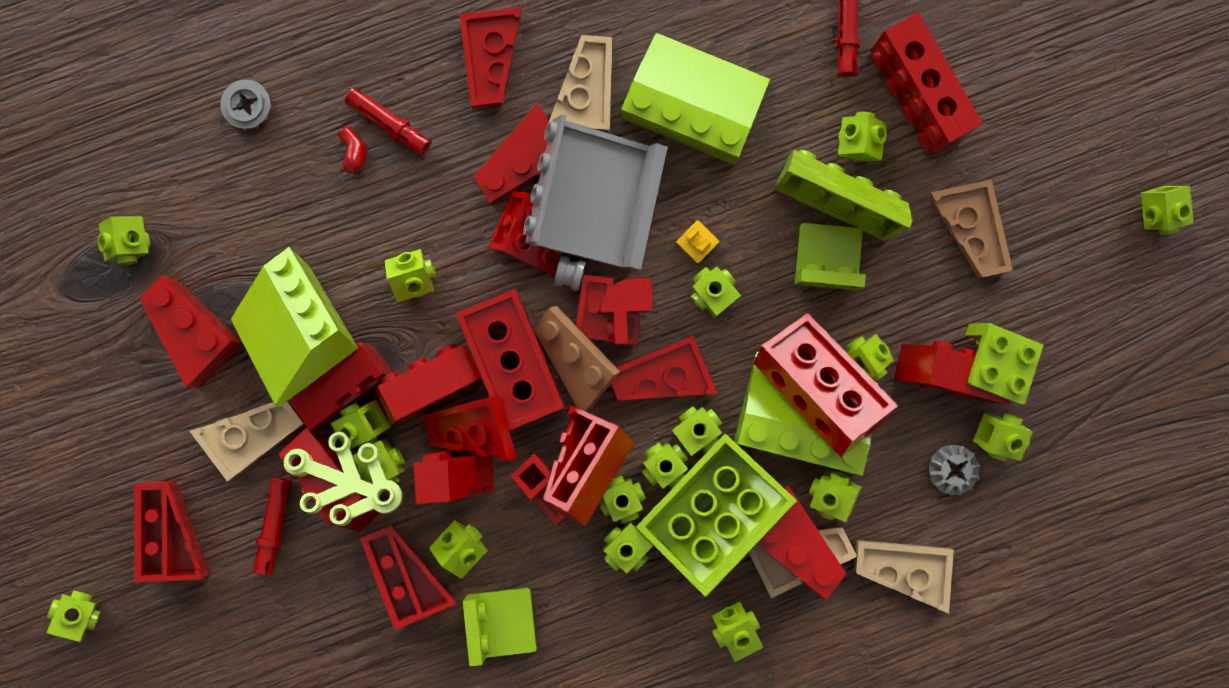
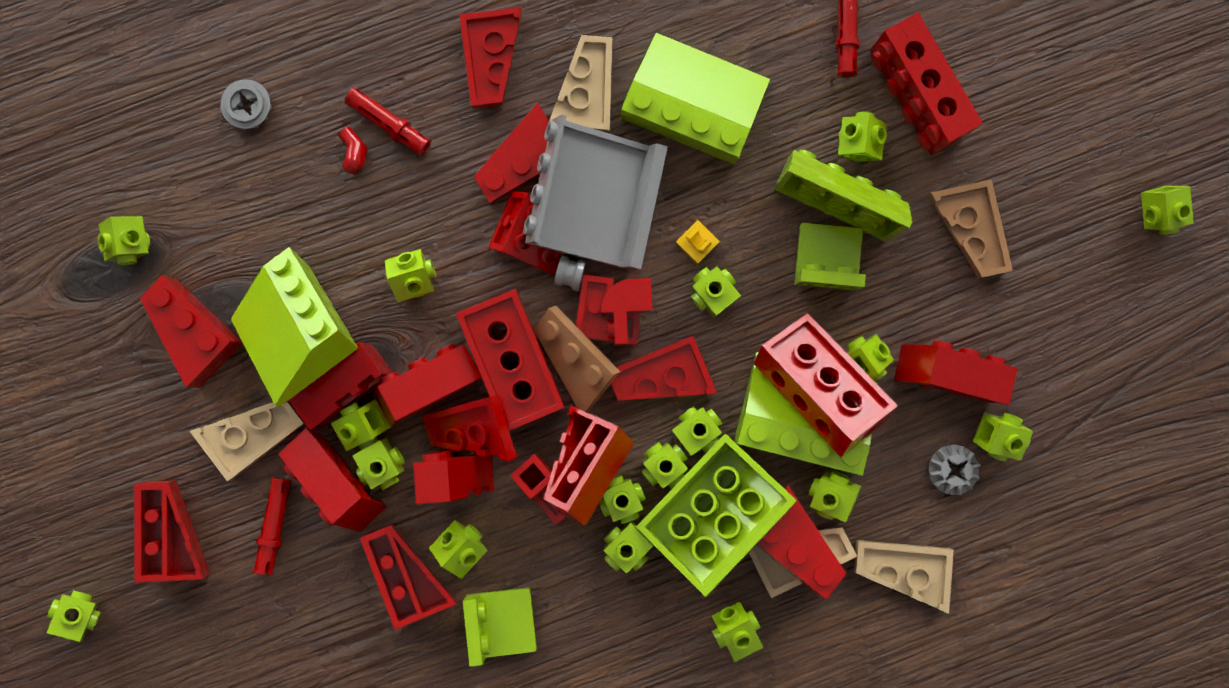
yellowish green plant [284,432,403,526] -> none
lime bracket [965,323,1044,404] -> none

